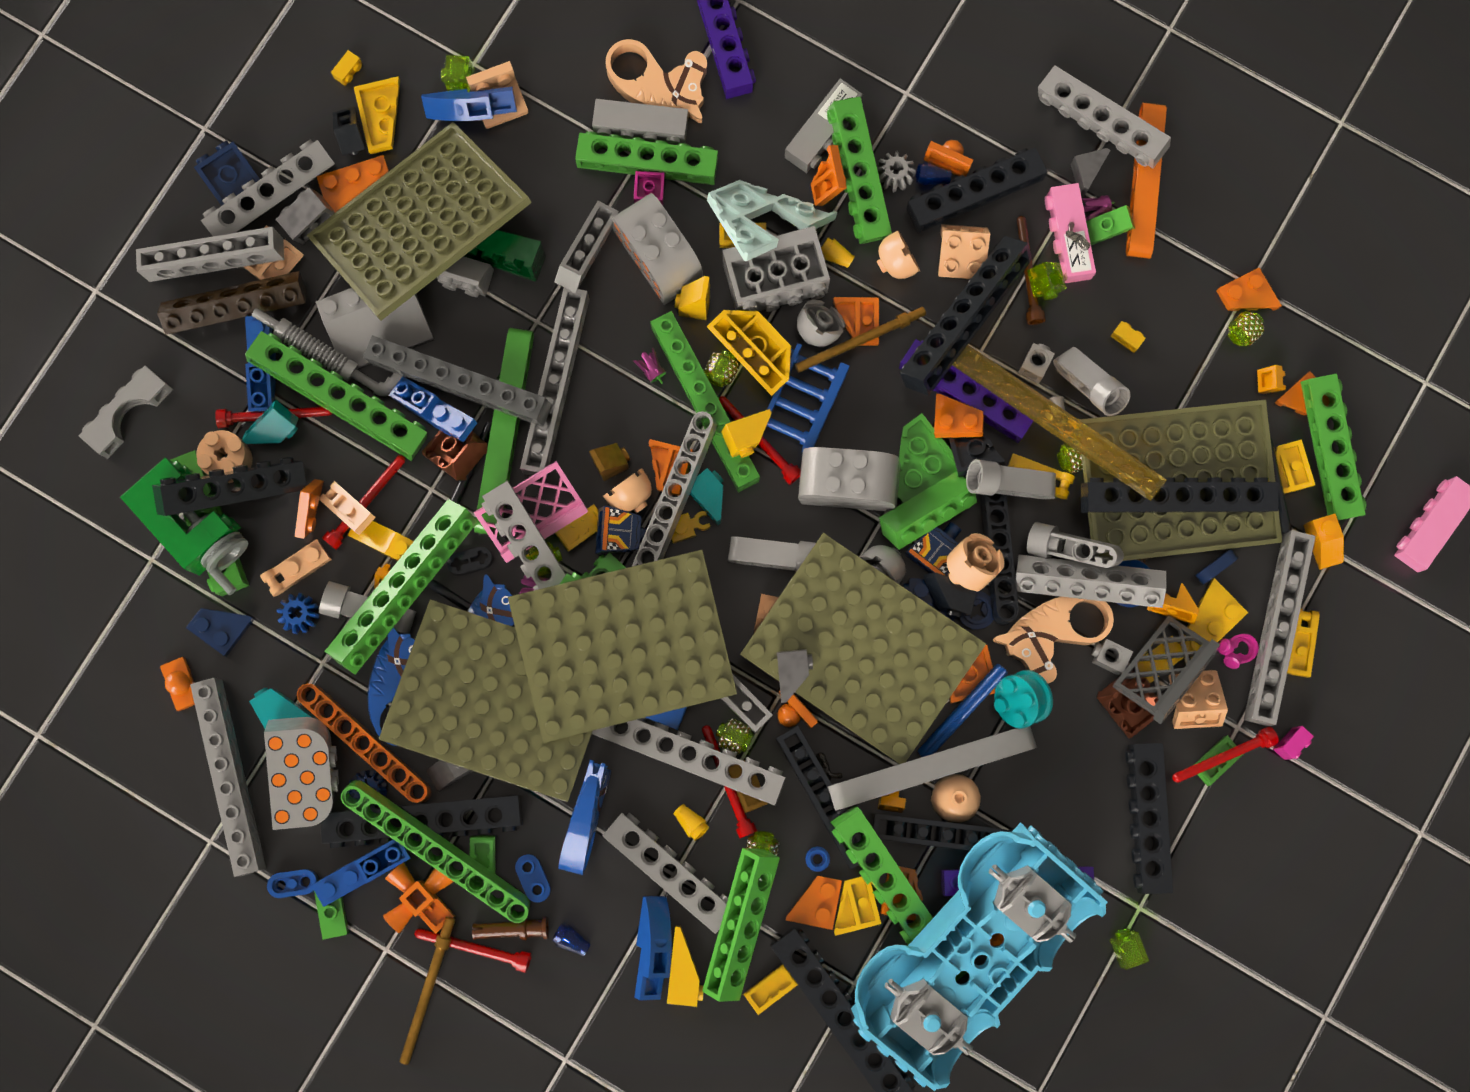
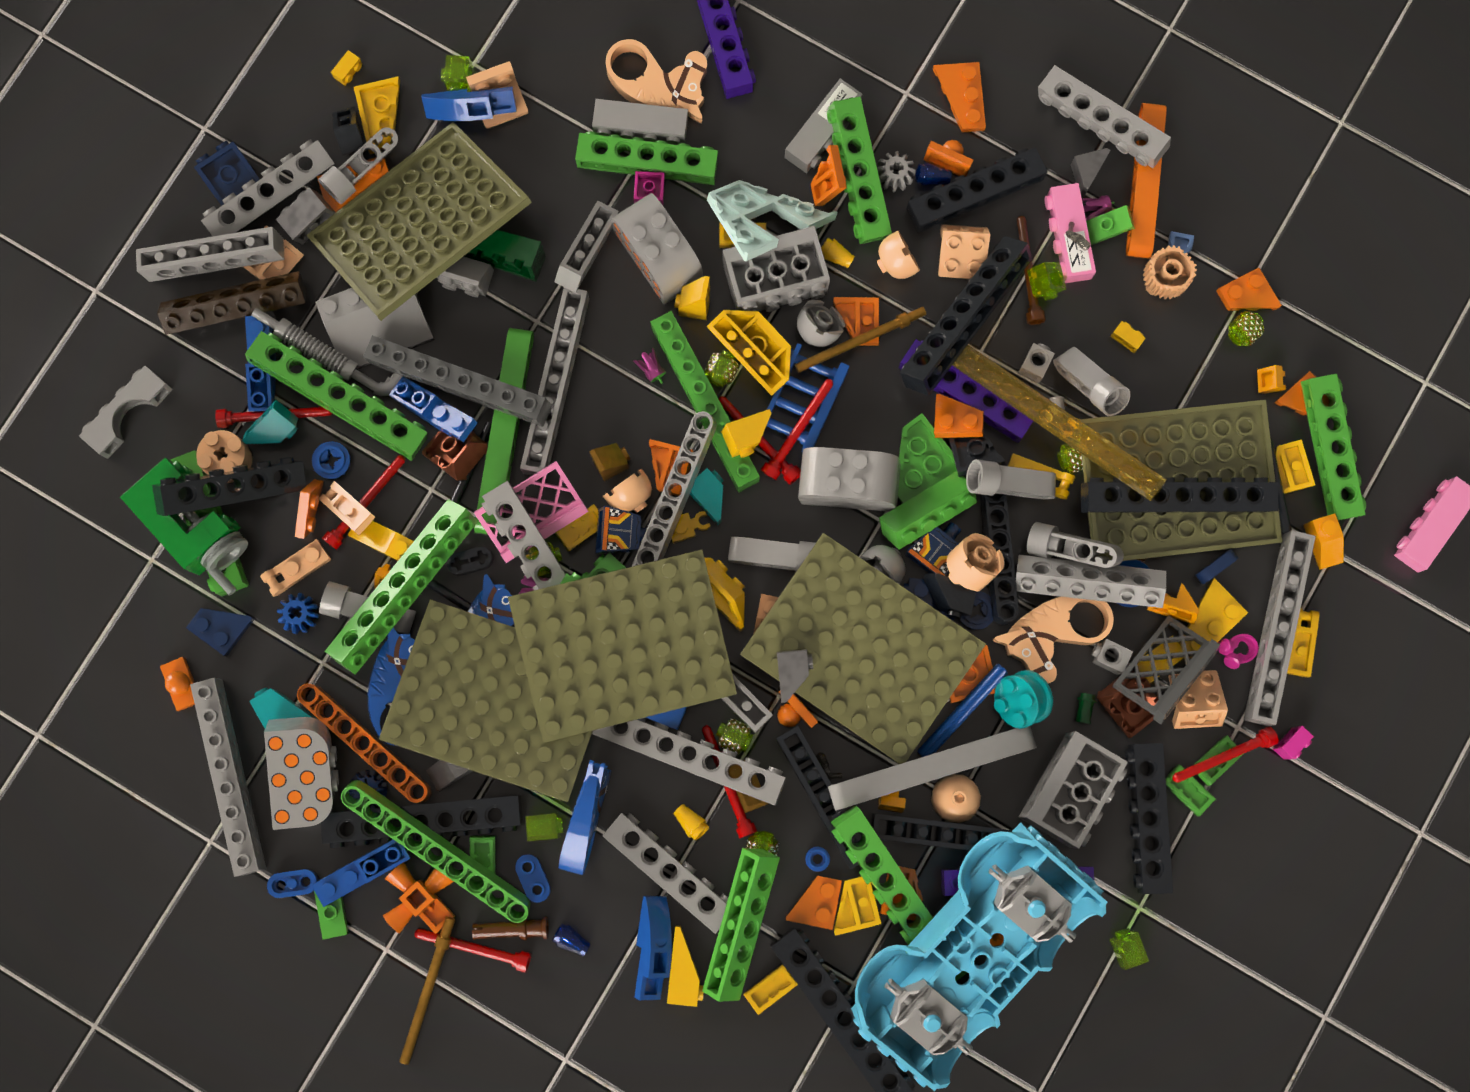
none -> blue gear [312,441,351,479]
none -> light grey beam [318,127,398,205]
none -> clear neon green brick [525,813,563,841]
none -> yellow wedge [704,558,745,632]
none -> red piece [760,379,833,480]
none -> orange wing [933,62,986,132]
none -> light grey brick [1019,731,1128,849]
none -> dark green pin [1075,693,1097,724]
none -> light nougat brick [1143,245,1197,299]
none -> bright green plate [1166,764,1216,817]
none -> medium blue tile [1167,231,1194,254]

